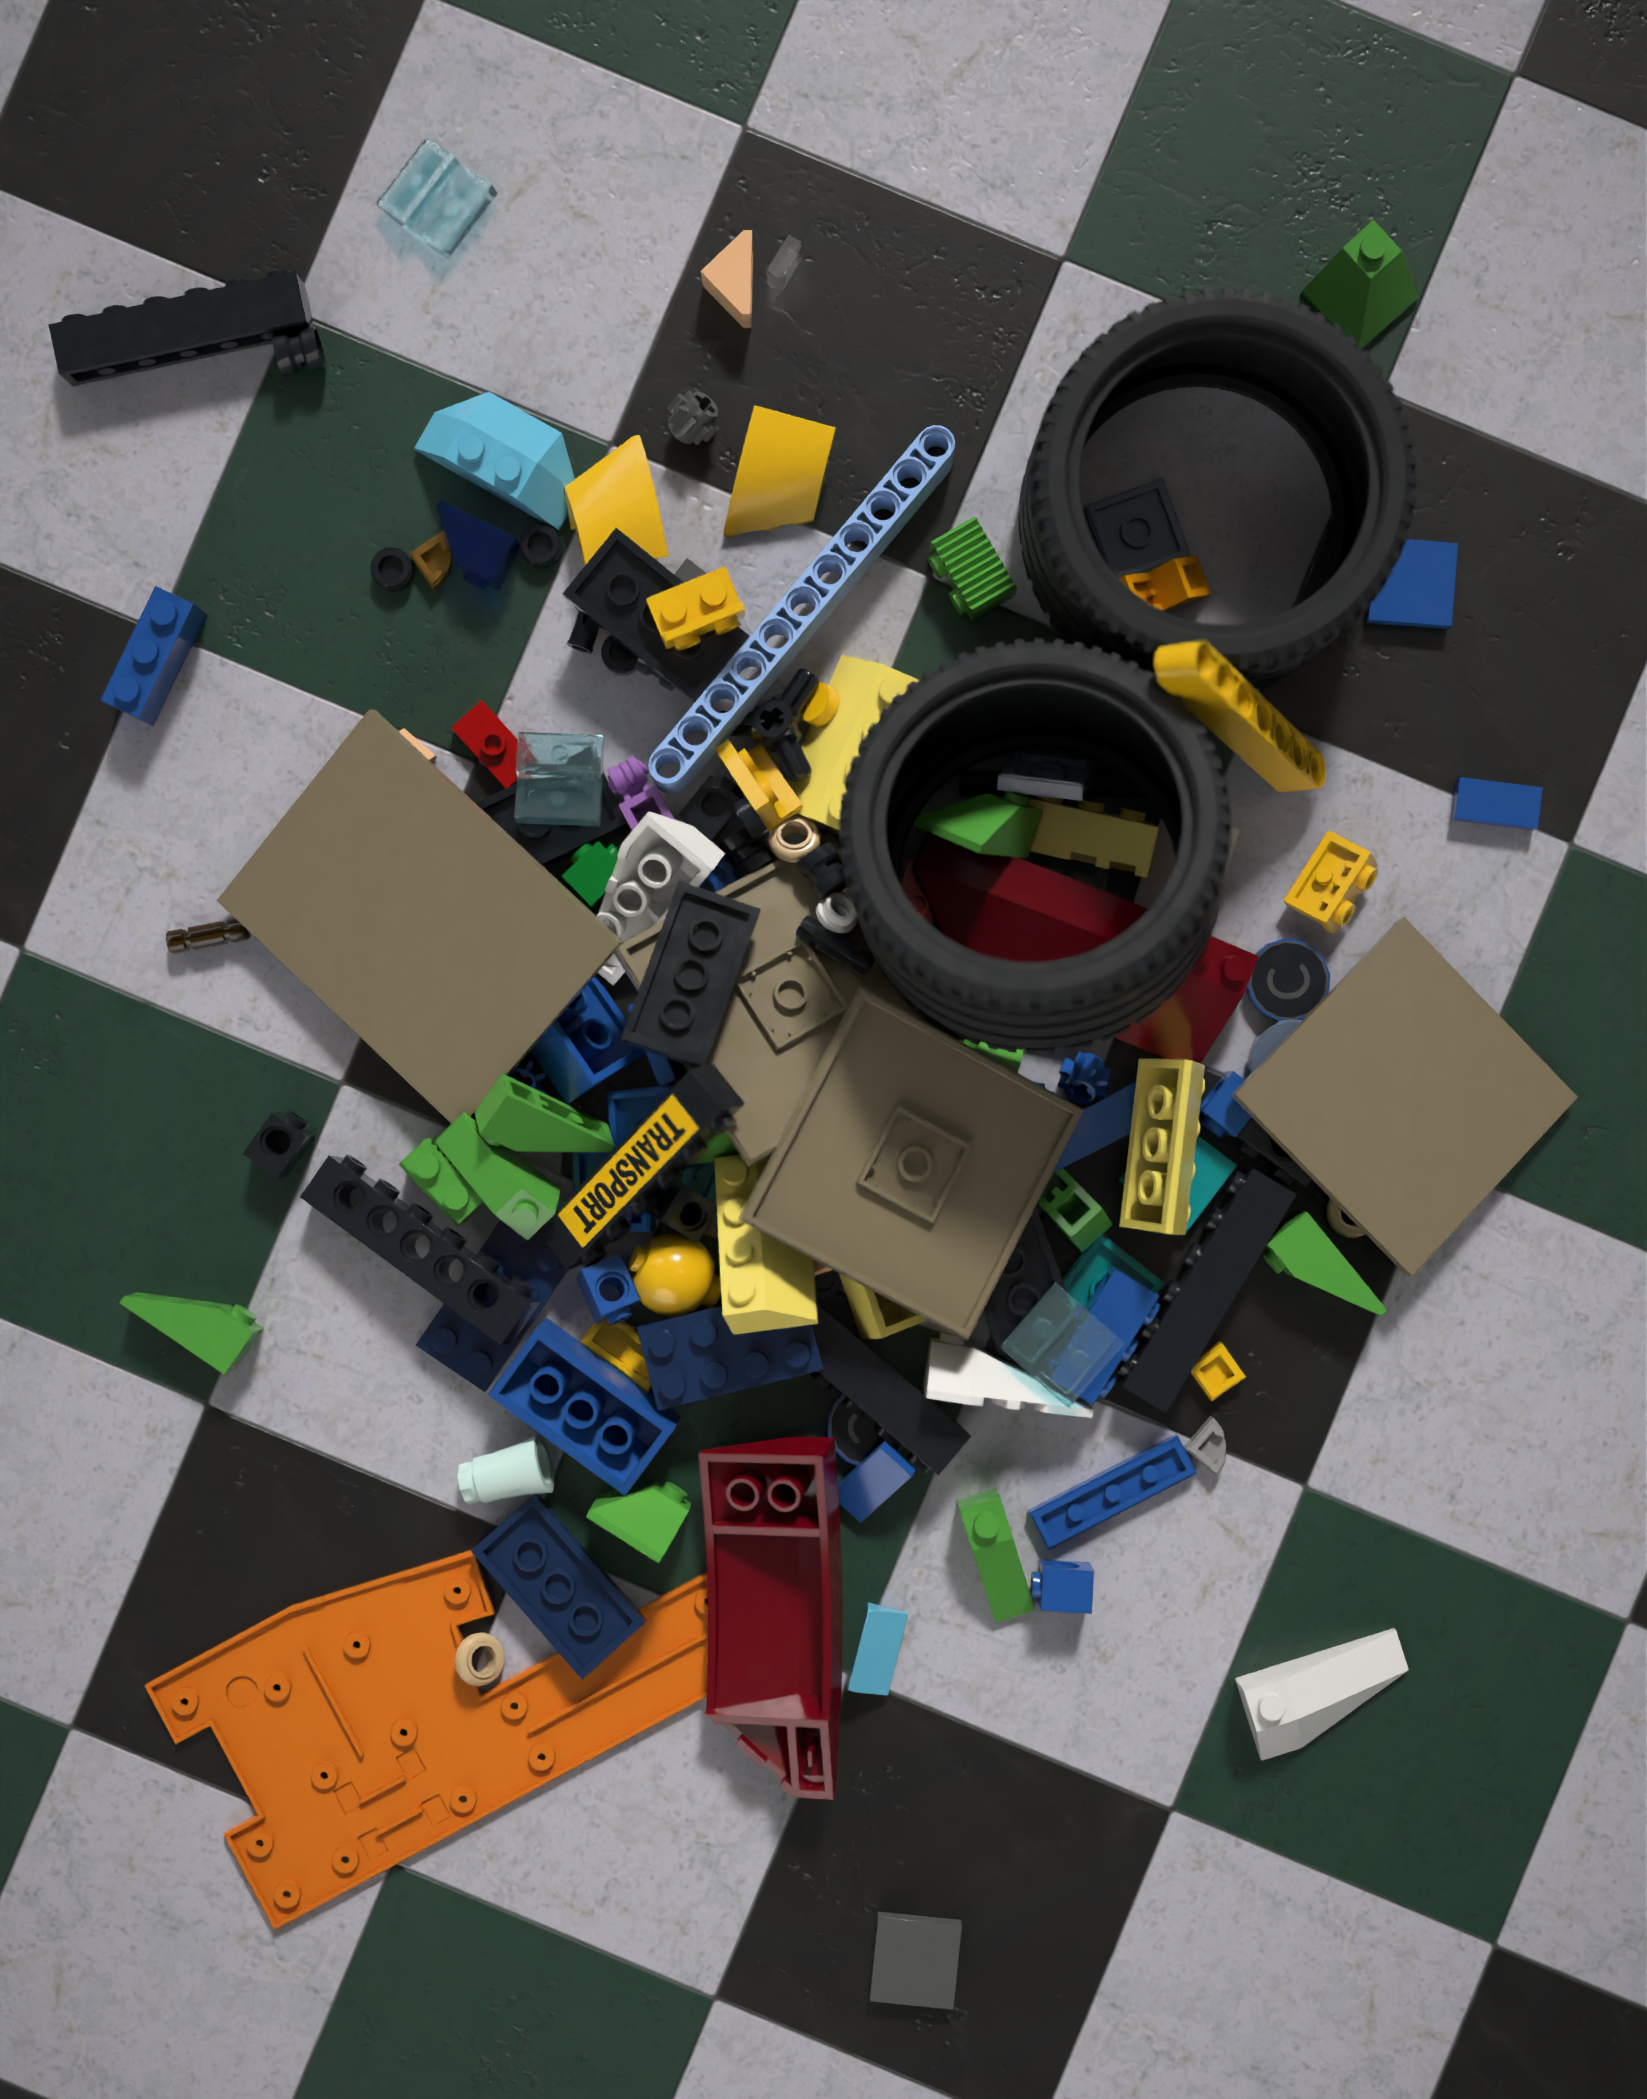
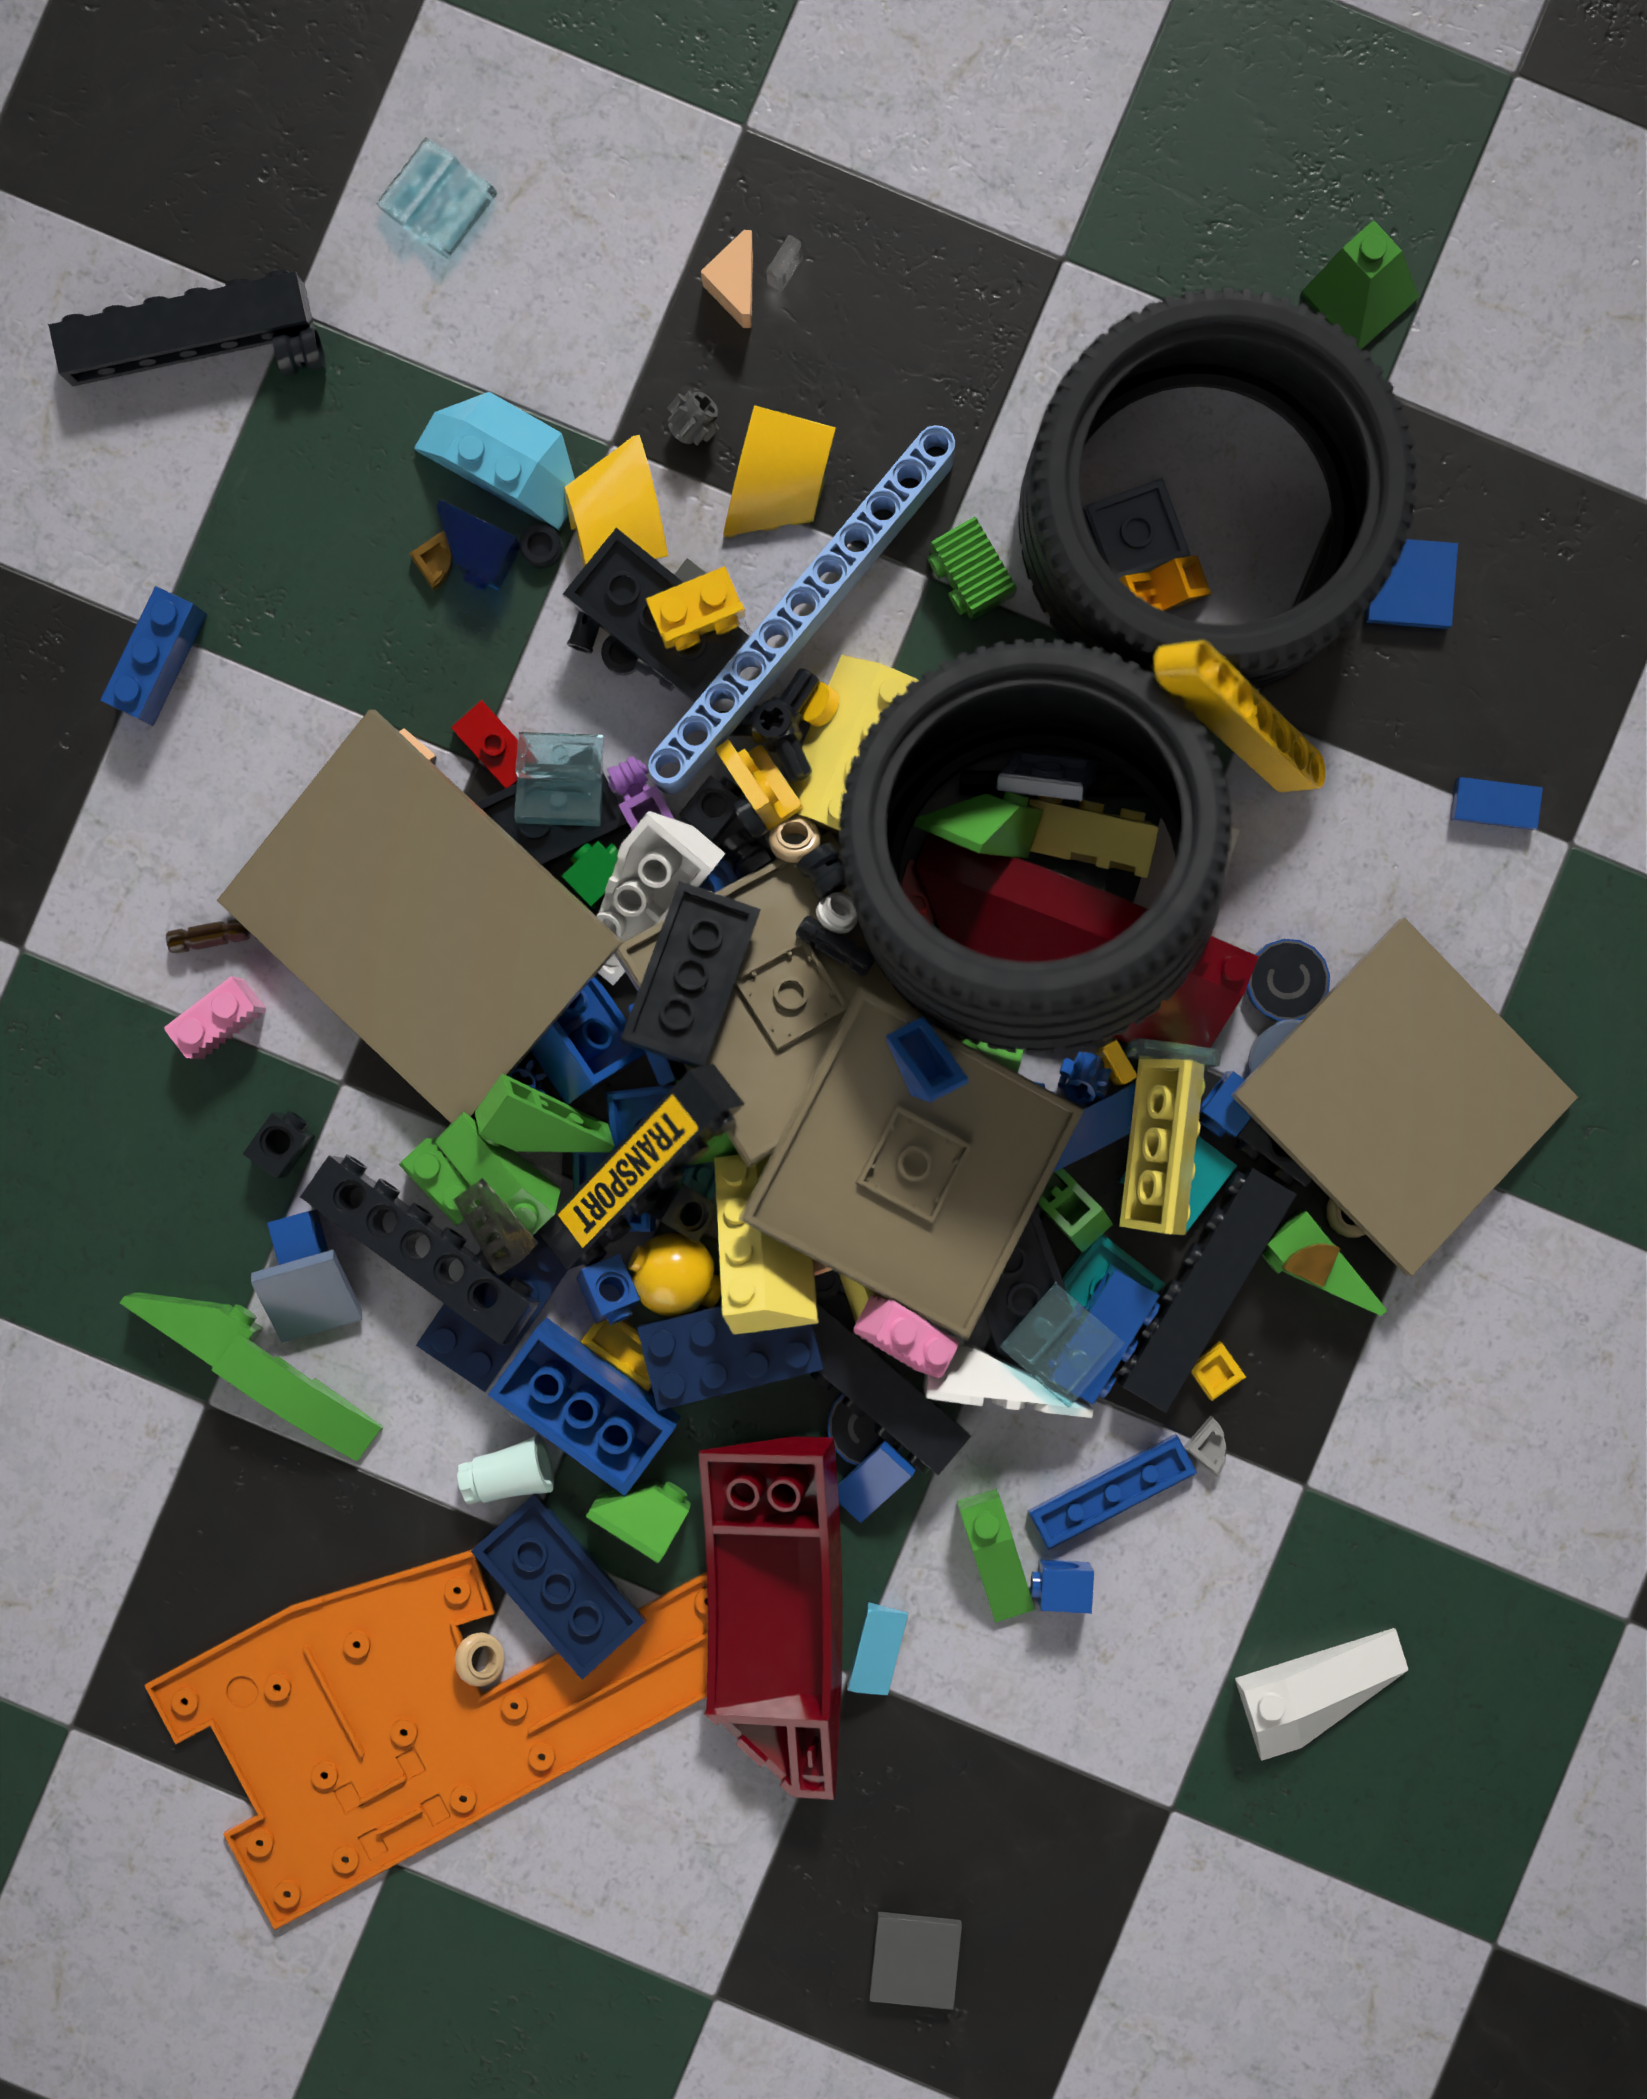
black tile [370,547,415,592] -> none
yellow bracket [1283,830,1378,935] -> none
none -> bright pink brick [164,976,266,1059]
none -> bright green slope [211,1334,383,1462]
none -> sand blue tile [251,1249,362,1343]
none -> blue brick [267,1209,329,1265]
none -> clear smoke slope [453,1178,538,1275]
none -> bright pink brick [853,1295,959,1378]
none -> blue slope [886,1016,969,1102]
none -> yellow tile [1096,1040,1138,1086]
none -> clear light blue tile [1126,1038,1221,1068]
none -> pearl gold tile [1282,1243,1341,1287]

